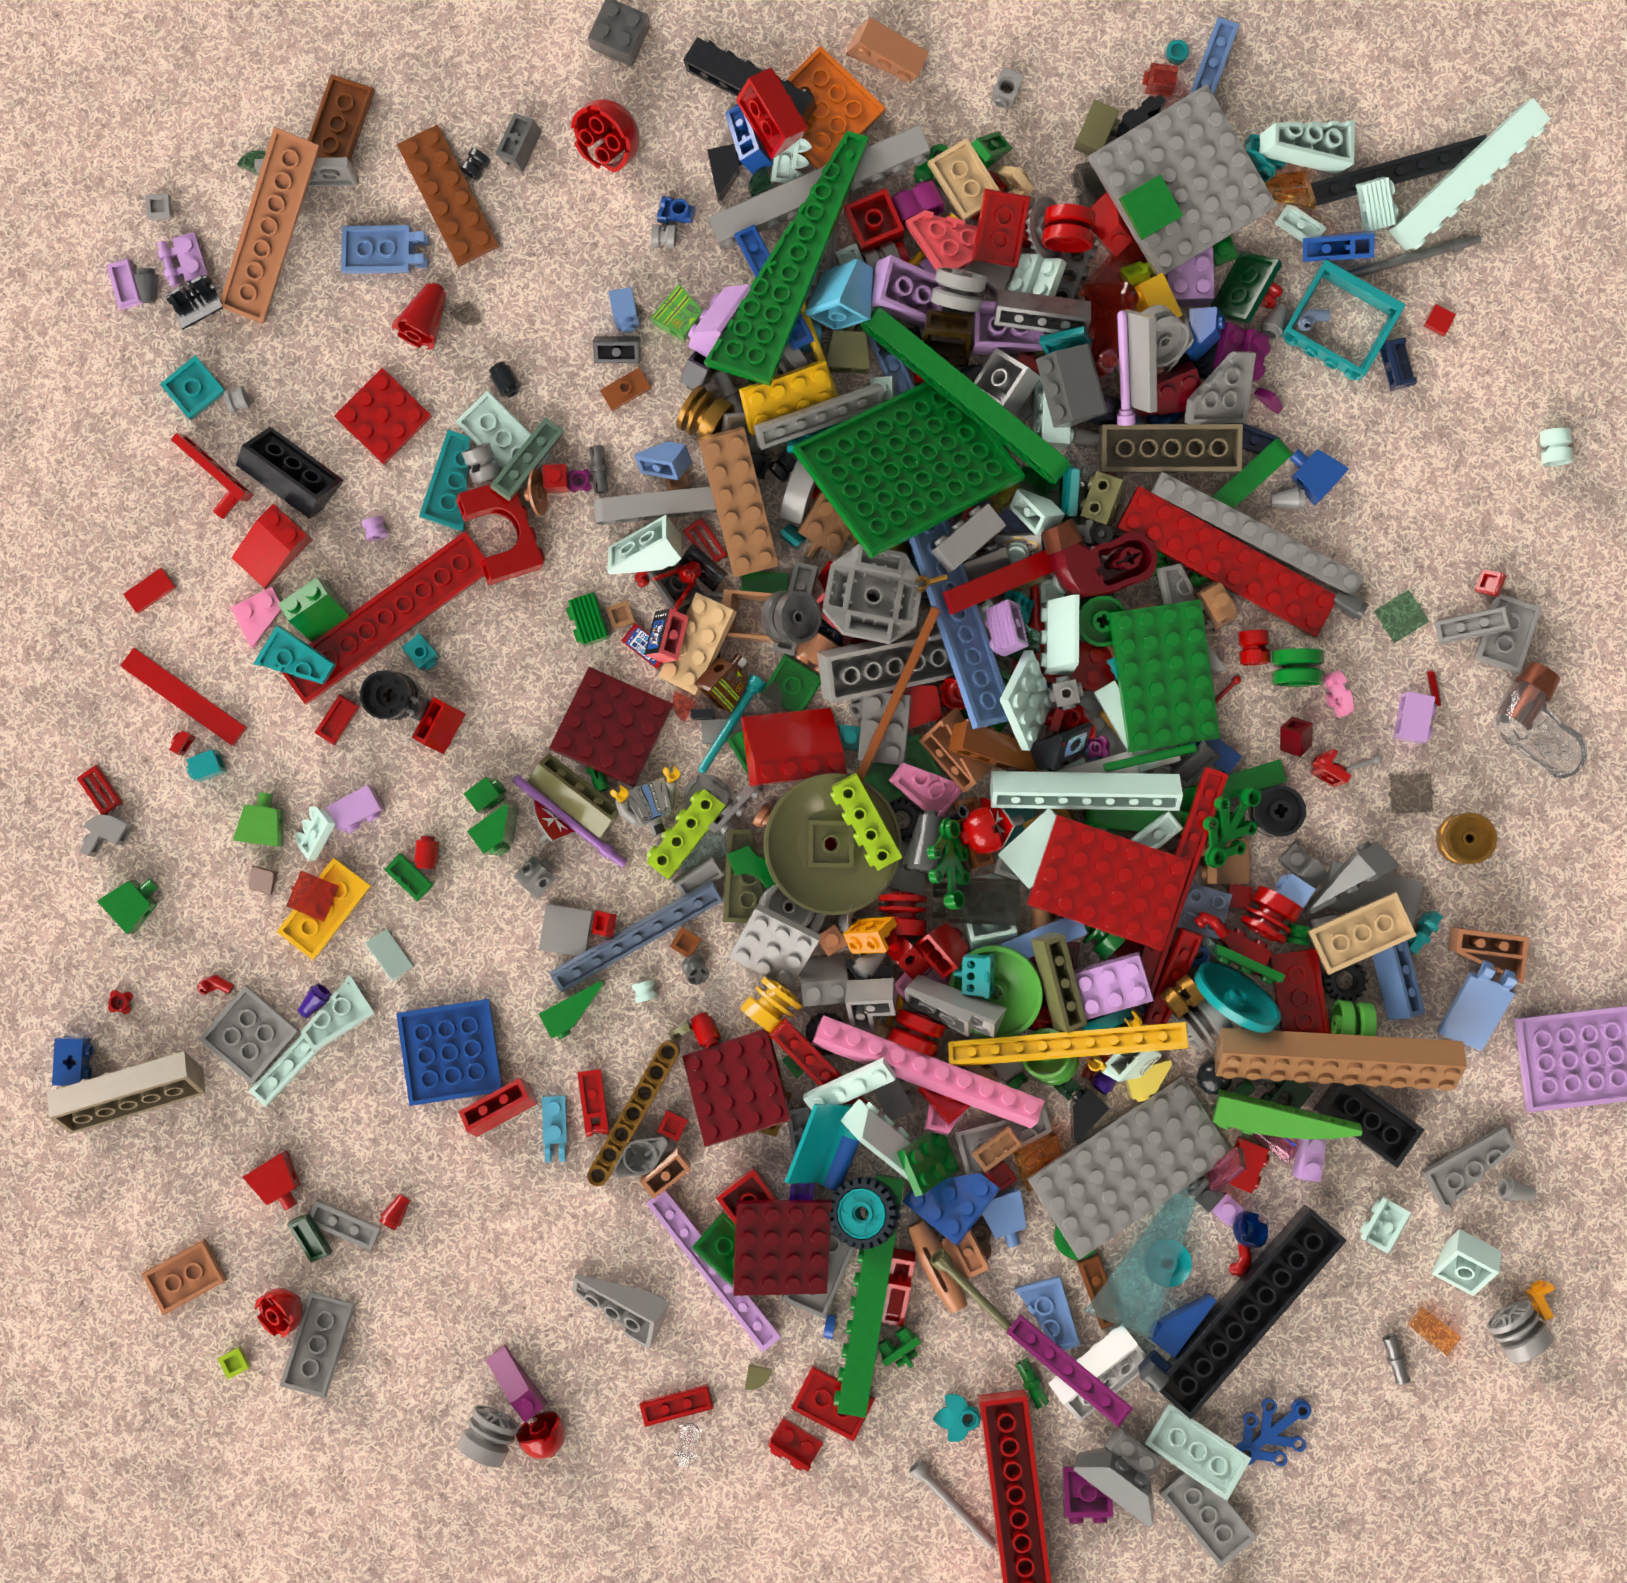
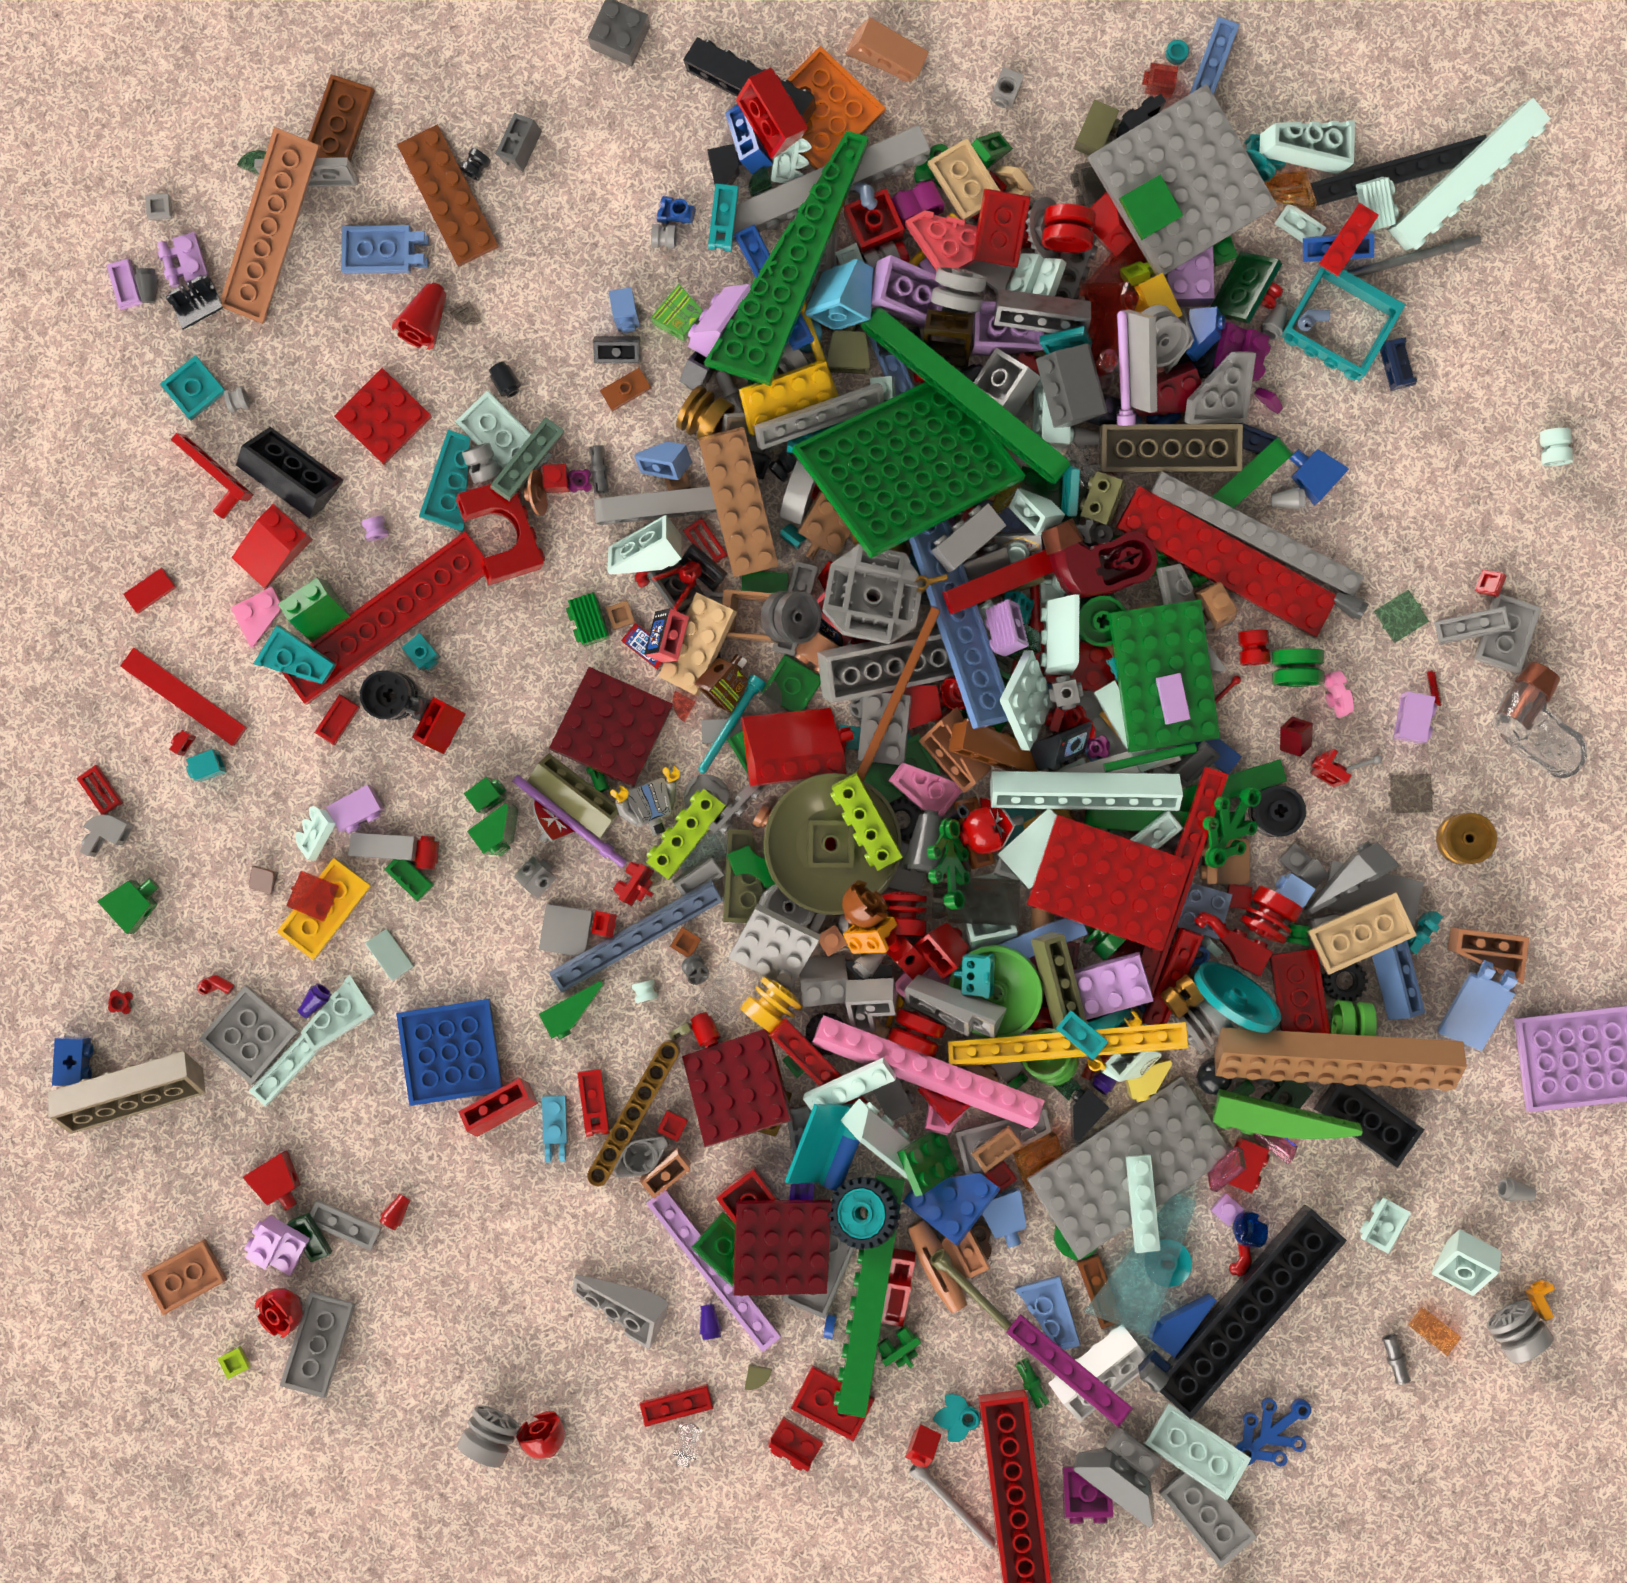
bright green torso [233,792,284,847] -> none
magenta slope [486,1345,547,1423] -> none
red cylinder [571,99,640,173] -> none
black tile [691,709,715,720] -> none
dark grey bracket [1187,1176,1225,1213] -> none
green tile [1213,944,1285,985] -> none
lavender brick [1292,1139,1327,1182] -> none
light grey wing [1421,1125,1516,1213] -> none
red tile [1423,304,1456,336] -> none
none -> lavender plate [244,1215,310,1276]
none -> light grey tile [348,833,418,861]
none -> red hips [613,862,654,906]
none -> dark purple cone [699,1304,723,1340]
none -> teal plate [708,184,739,252]
none -> red hand [838,727,854,757]
none -> dark orange cylinder [842,880,888,928]
none -> sand blue arm [854,181,877,210]
none -> red brick [905,1424,942,1467]
none -> teal plate [1055,1011,1109,1060]
none -> light aqua plate [1126,1154,1160,1253]
none -> lavender tile [1156,673,1190,724]
none -> red plate [1318,202,1379,277]

